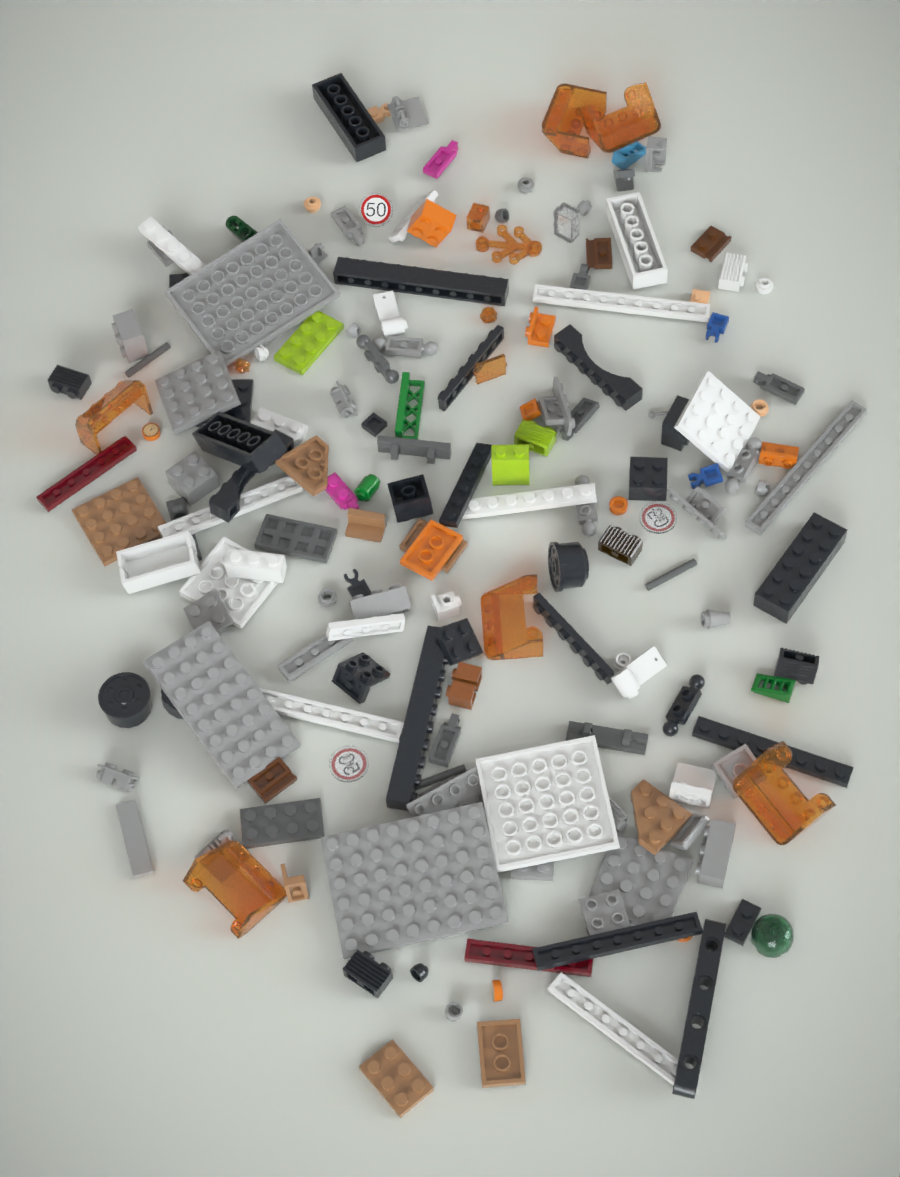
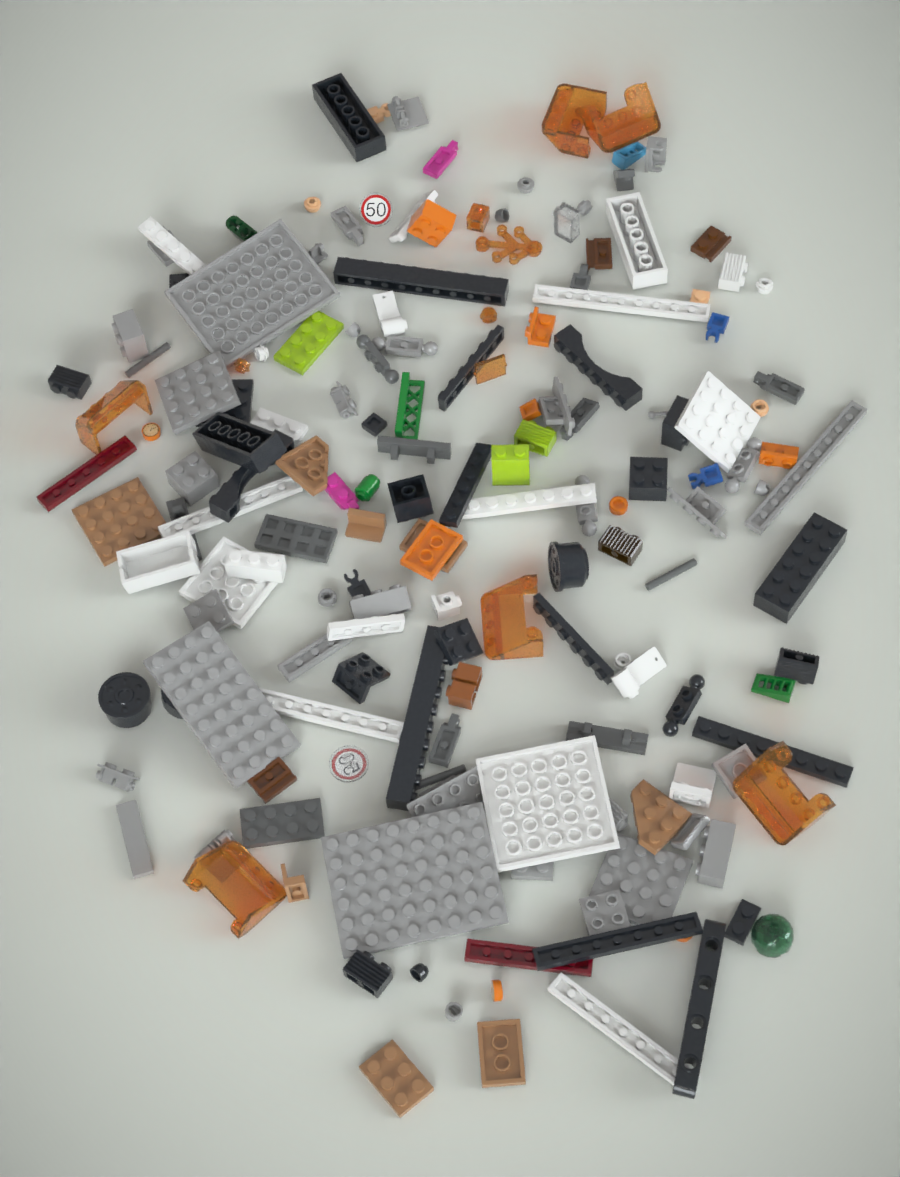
clear piece [639,501,677,534] -> none
light grey cone [701,609,731,629] -> none

